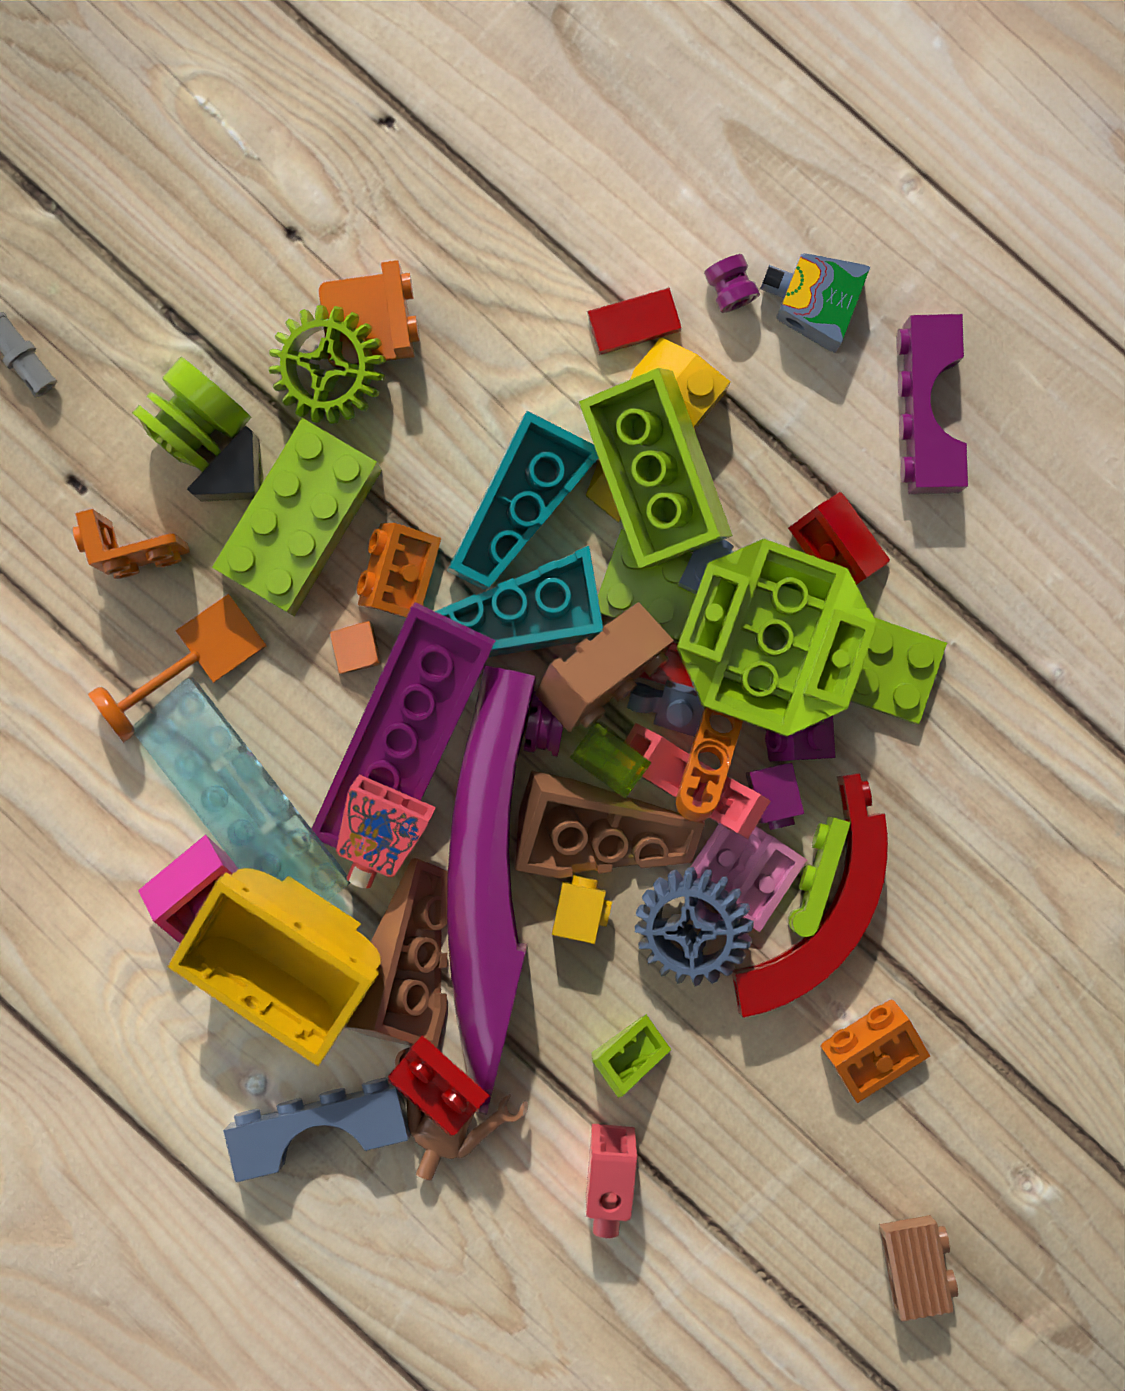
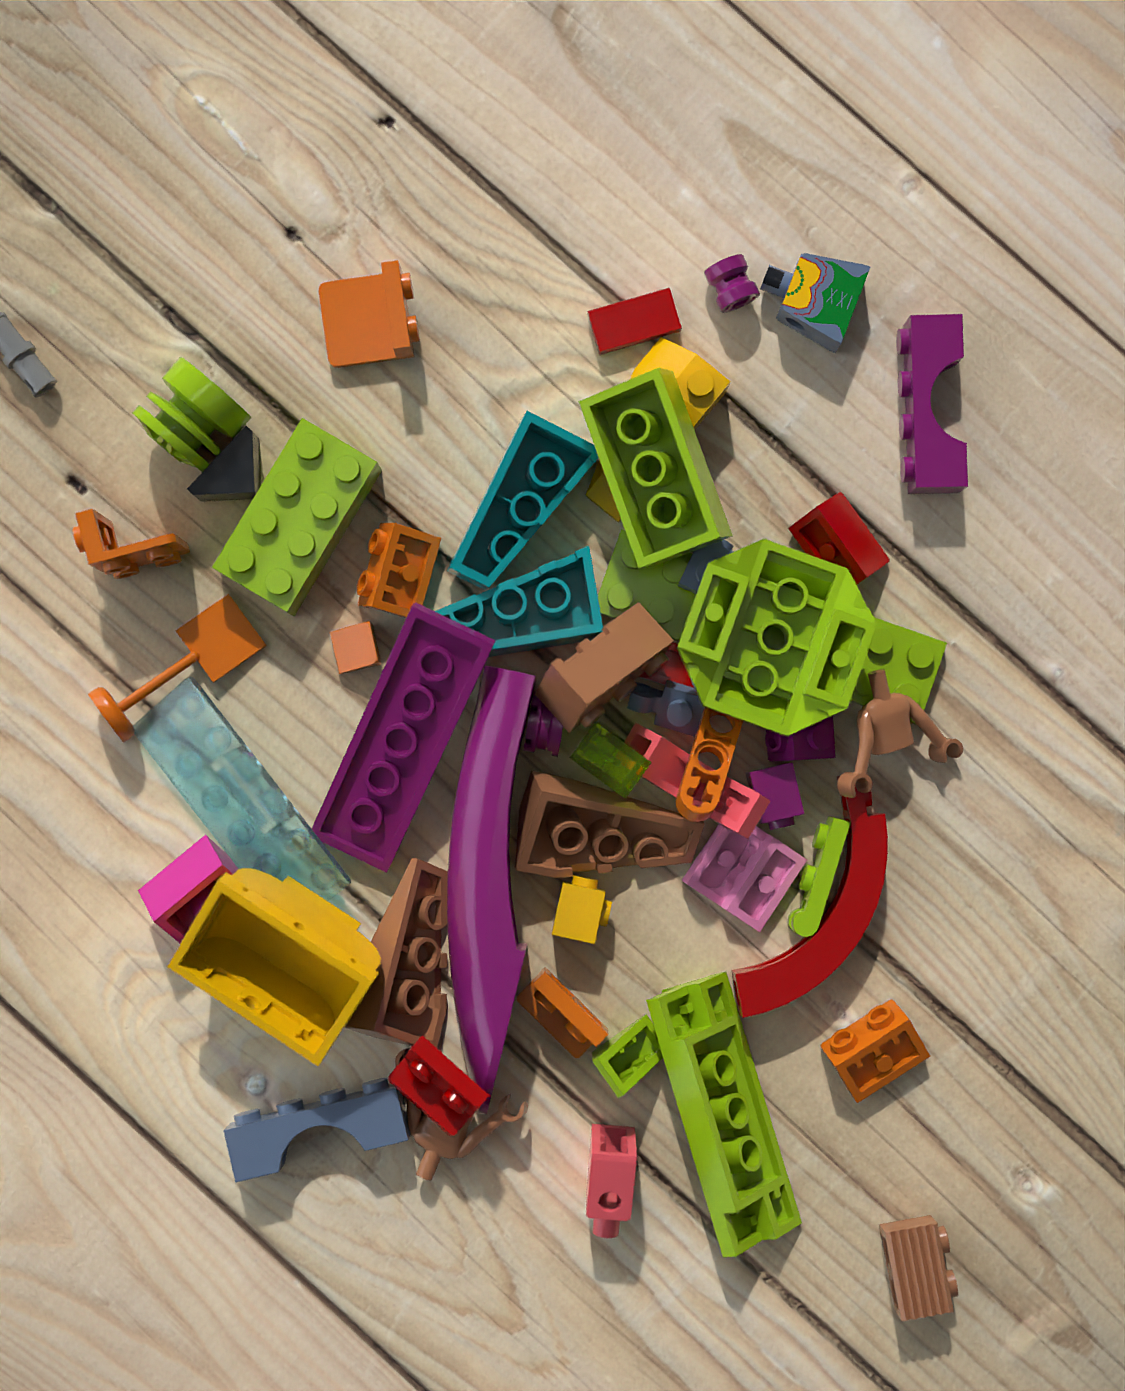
lime gear [268,305,386,424] -> none
torso [336,774,436,888] -> none
sand blue gear [635,867,754,987] -> none
none -> orange bracket [517,967,609,1058]
none -> lime slope [646,971,802,1257]
none -> nougat piece [837,669,963,798]

